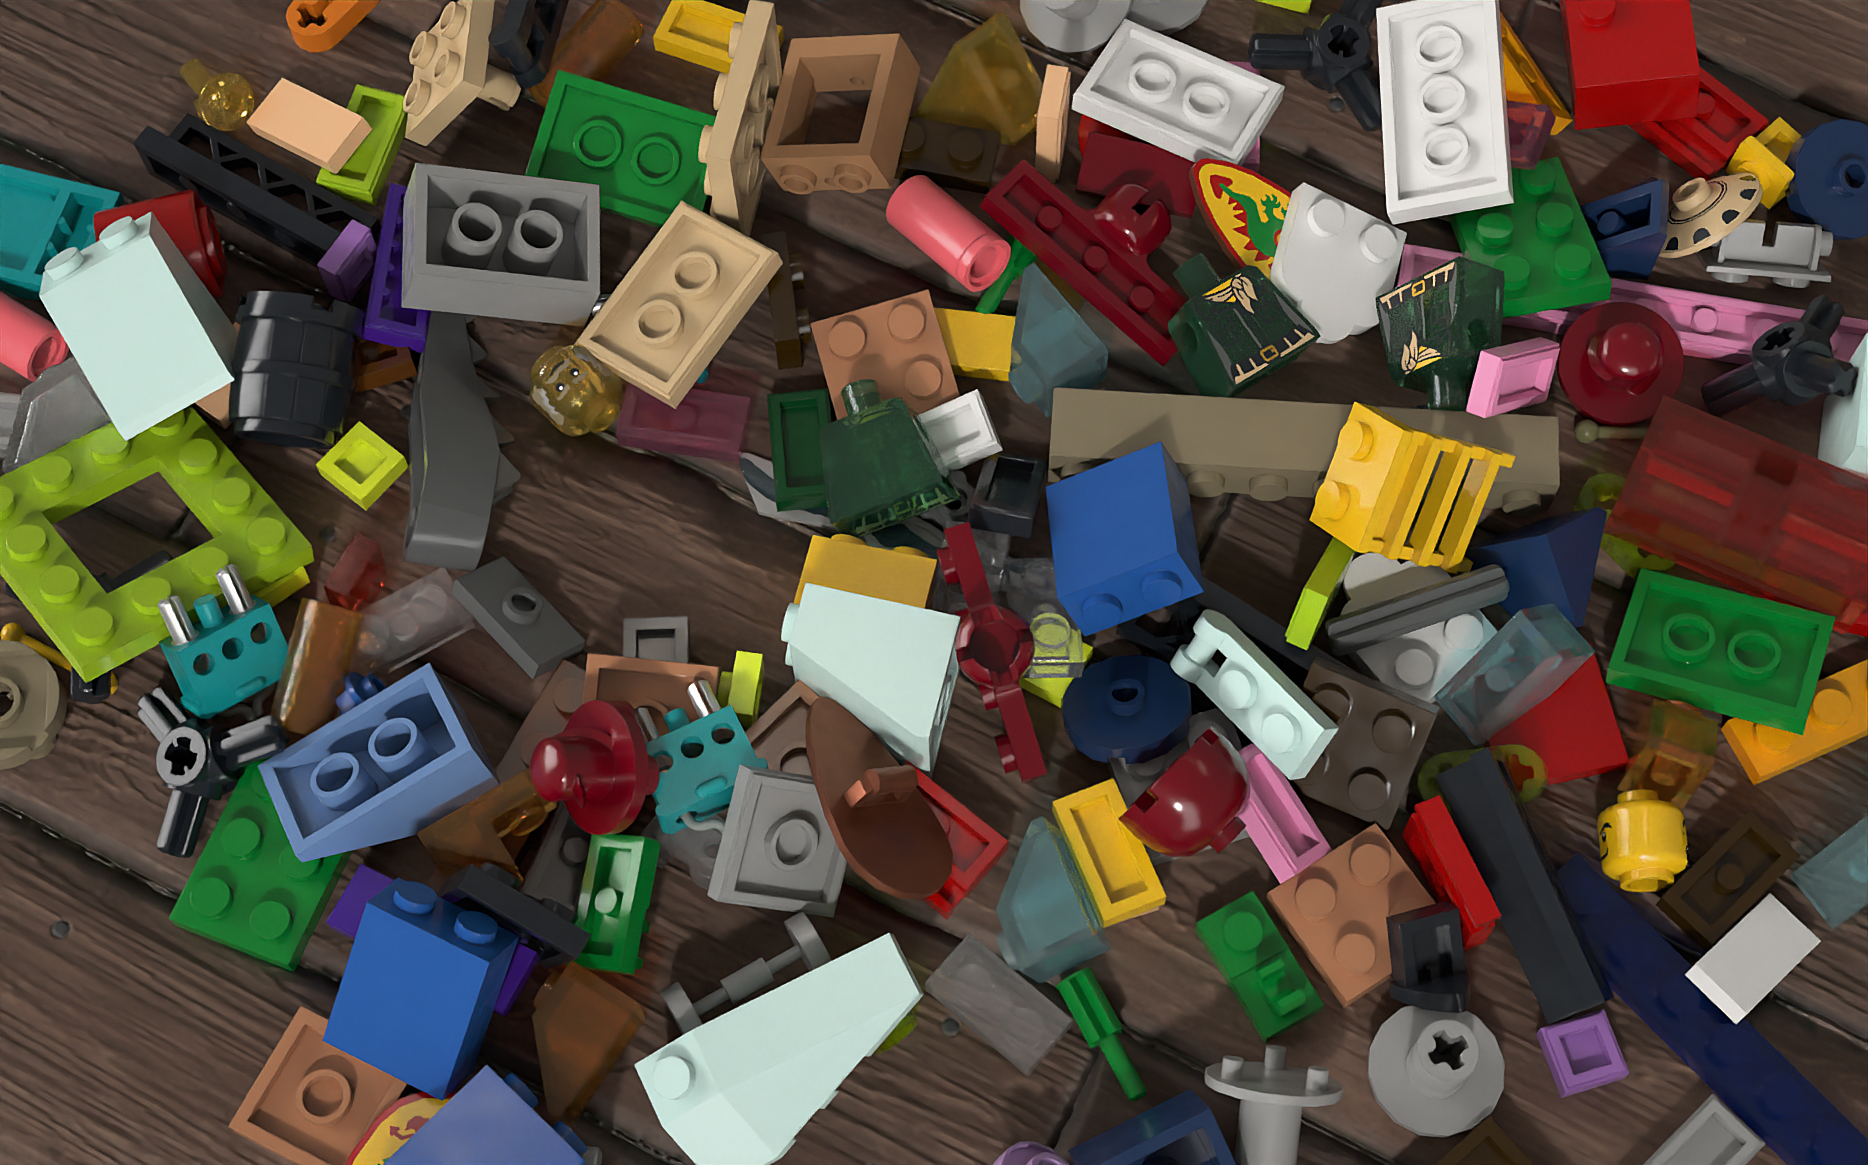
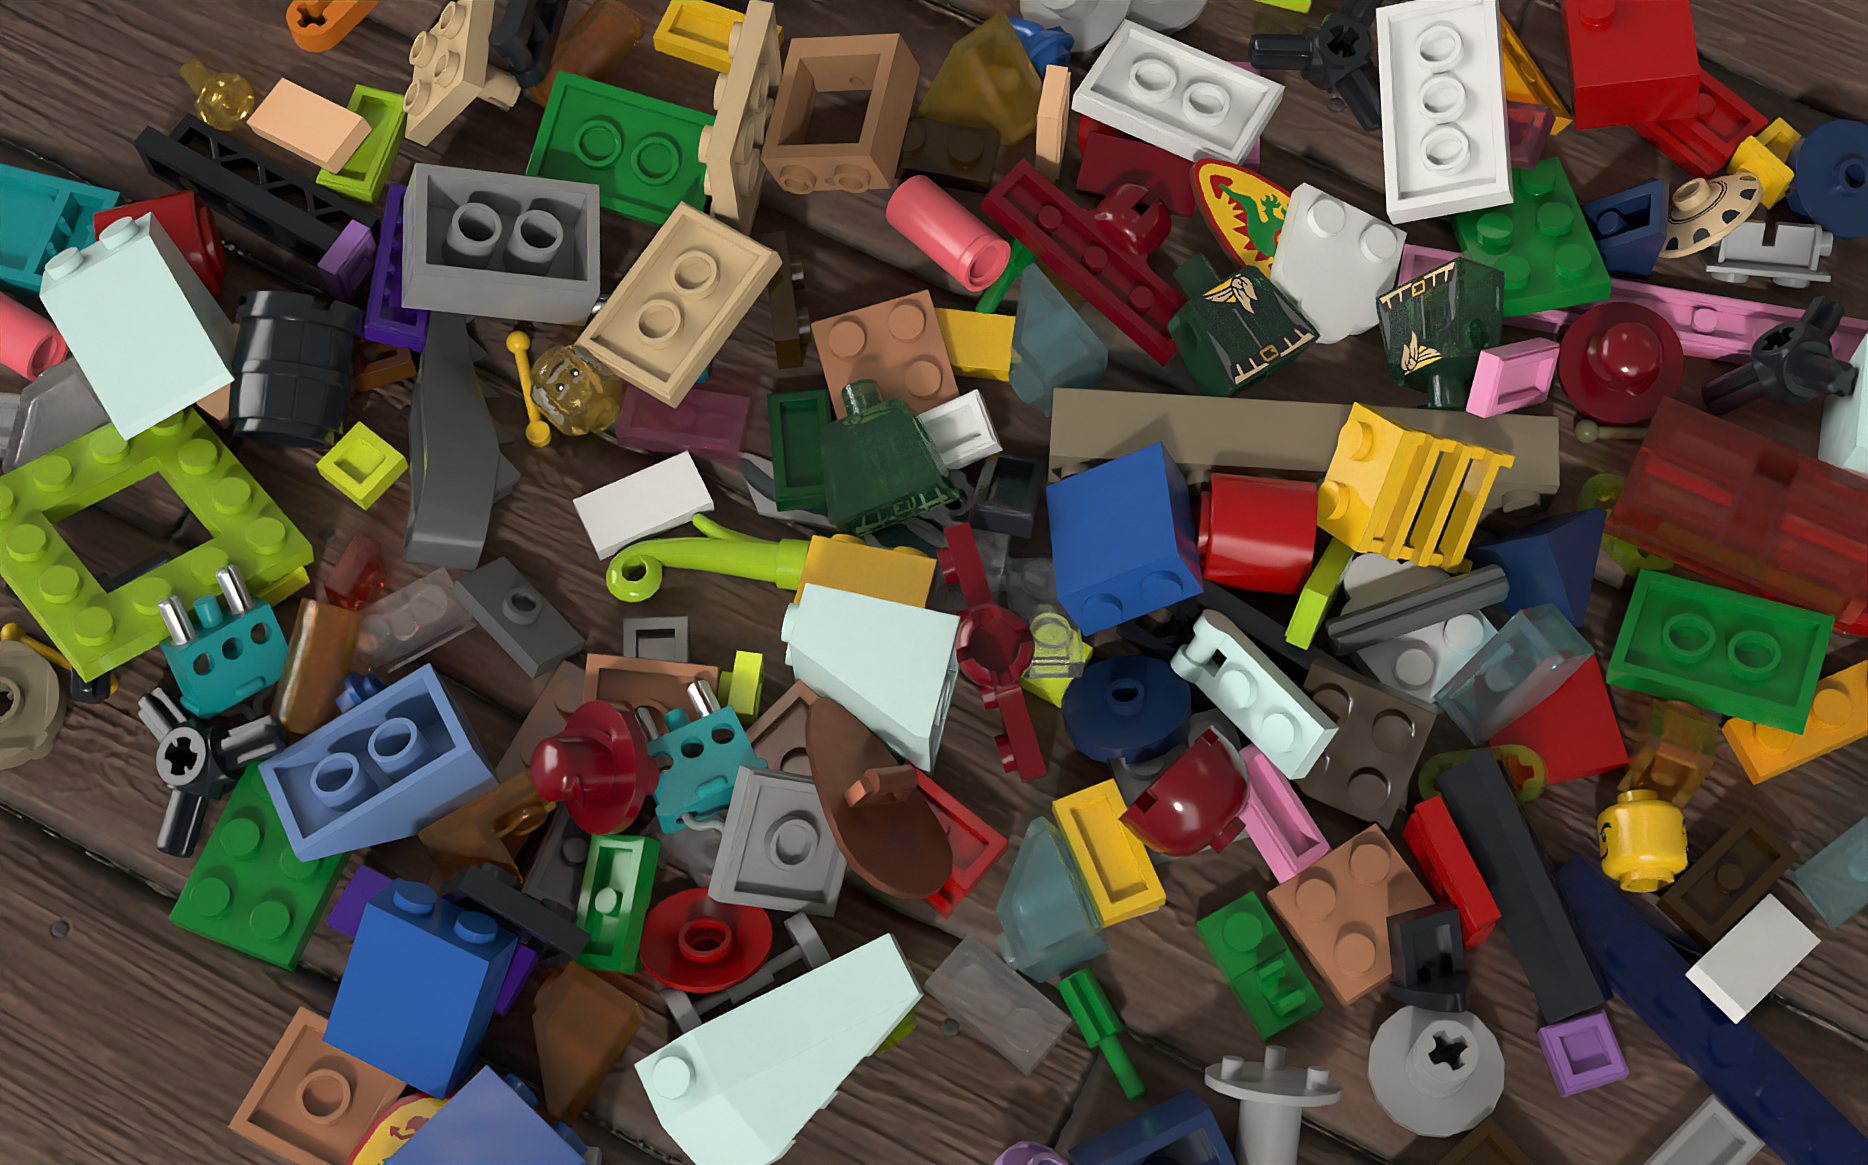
none -> yellow hinge [506,331,552,448]
none -> white tile [573,450,715,560]
none -> lime plant [606,513,811,603]
none -> red dish [638,887,773,993]
none -> blue plate [1000,16,1075,77]
none -> red piece [1195,473,1317,595]

